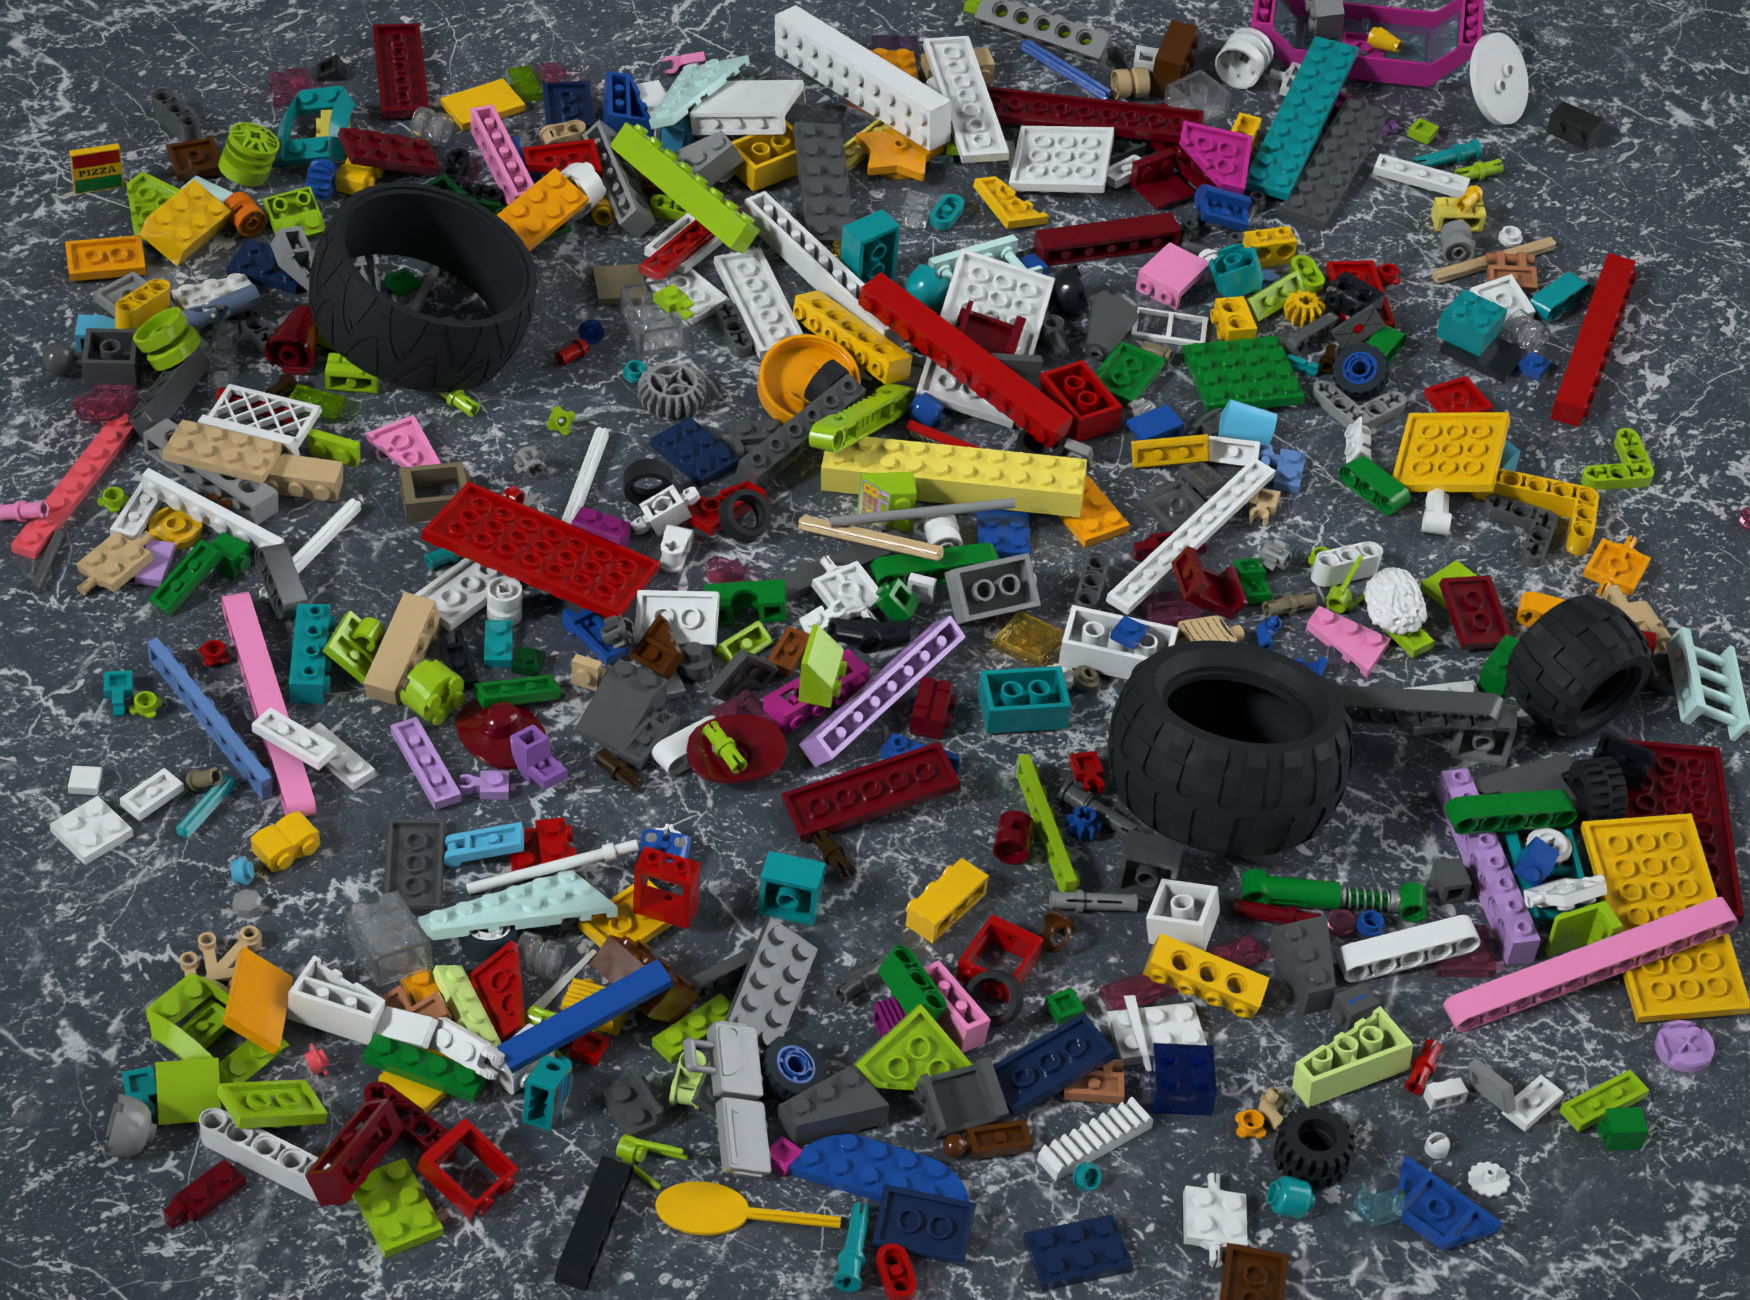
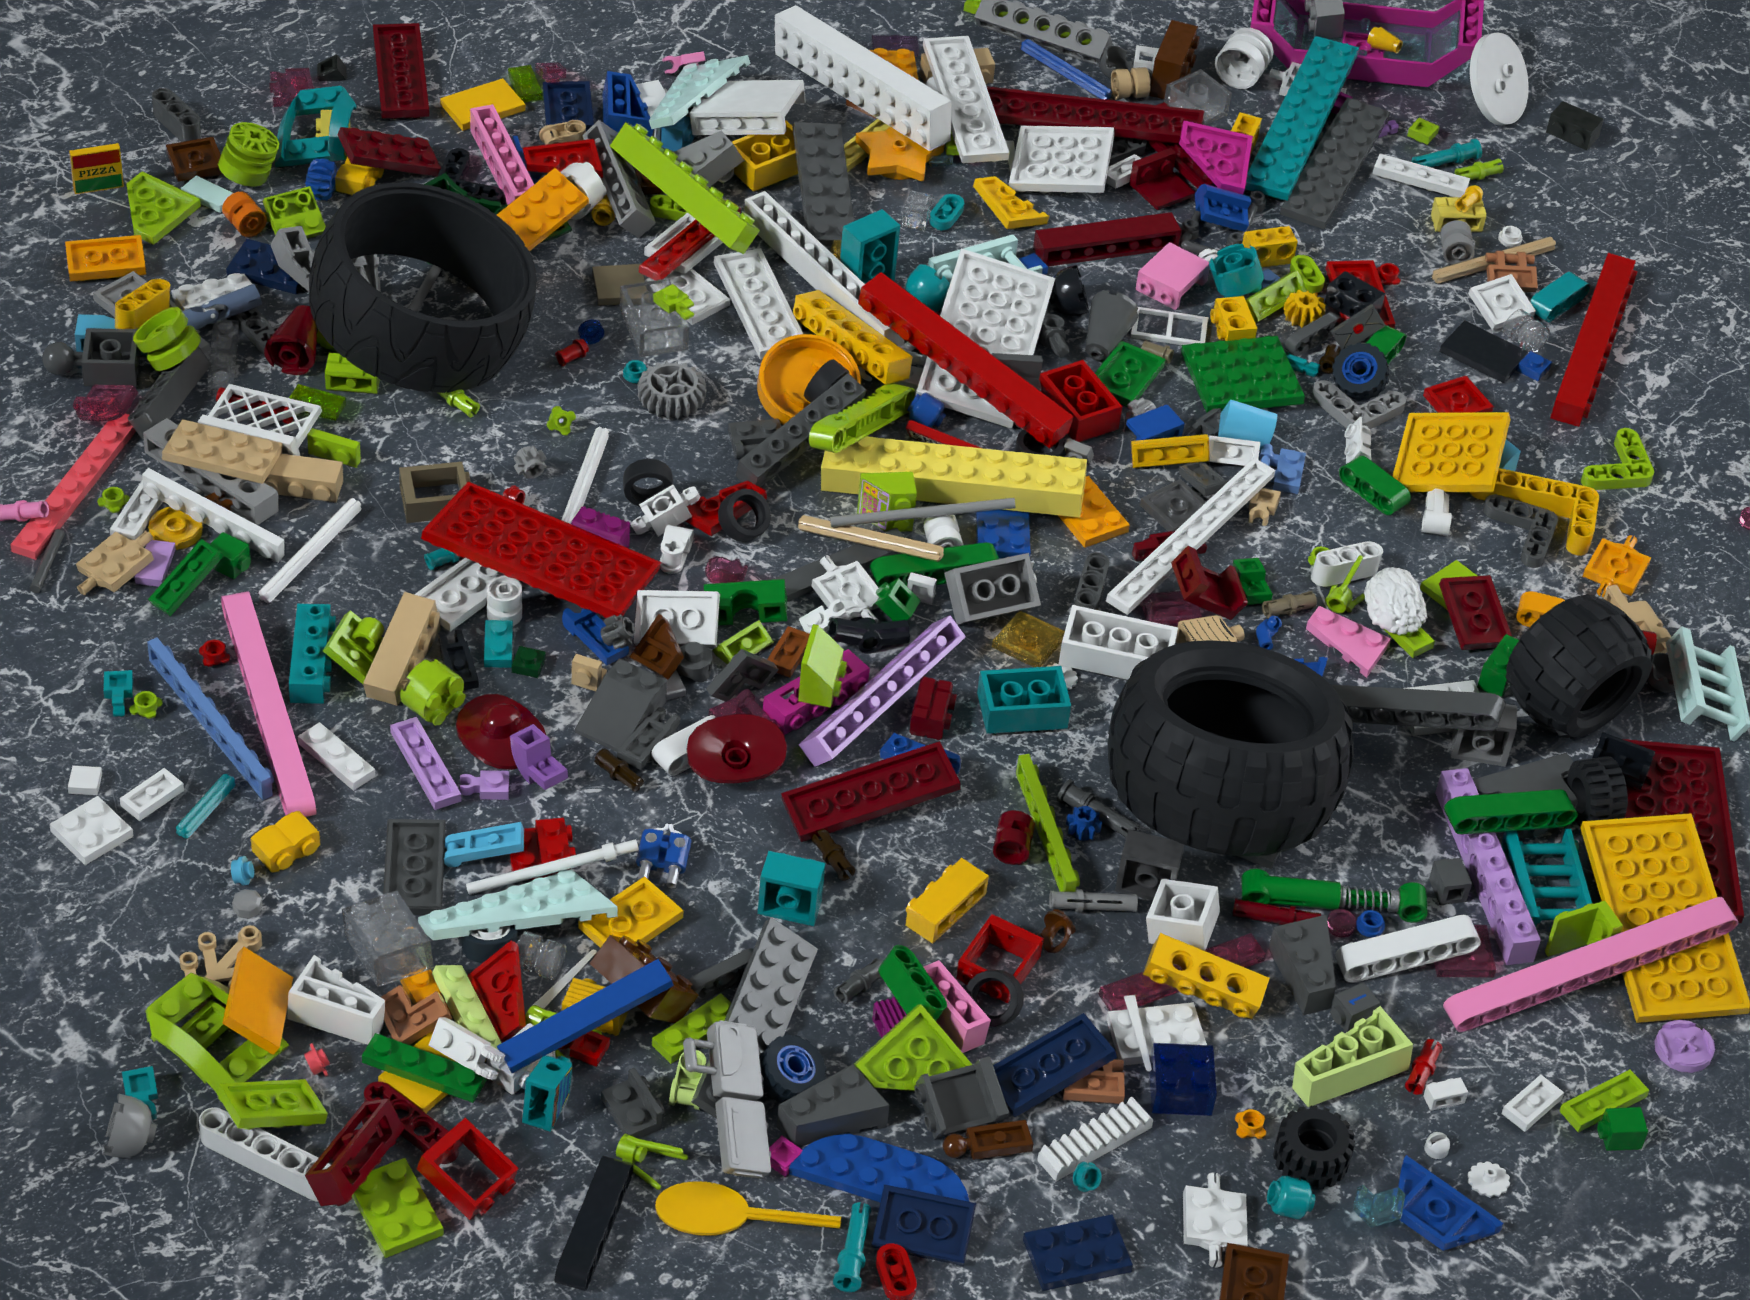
yellow brick [140,179,231,266] -> none
lime tile [155,1057,222,1125] -> none
dark red hinge [163,1158,246,1229] -> none
dark tan pin [186,767,223,792] -> none
white plate [252,707,337,770] -> none
dark grey beam [255,543,308,619] -> none
dark brown pin [265,373,297,397] -> none
bright pink wing [365,415,441,467] -> none
white tile [375,1006,439,1049] -> none
green plate [385,267,419,297] -> none
clear wheel [410,106,454,146] -> none
green plate [473,674,562,708] -> none
red window [633,846,701,929] -> none
dark blue plate [650,417,741,488] -> none
lime pin [702,721,748,774] -> none
dark grey beam [715,301,753,358] -> none
dark red panel [954,300,1026,354] -> none
green plate [1044,988,1086,1026] -> none
red plate [1069,751,1105,794] -> none
dark tan plate [1073,665,1100,691] -> none
blue plate [1110,615,1148,650] -> none
tan arm [1258,1087,1283,1132] -> none
light grey gear [1259,538,1292,572] -> none
teal brick [1436,289,1507,357] -> none
light grey tile [1468,1059,1516,1114] -> none
blue brick [1513,836,1559,887] -> none
white plate [1523,874,1607,910] -> none
white gear [1526,828,1572,866] -> none

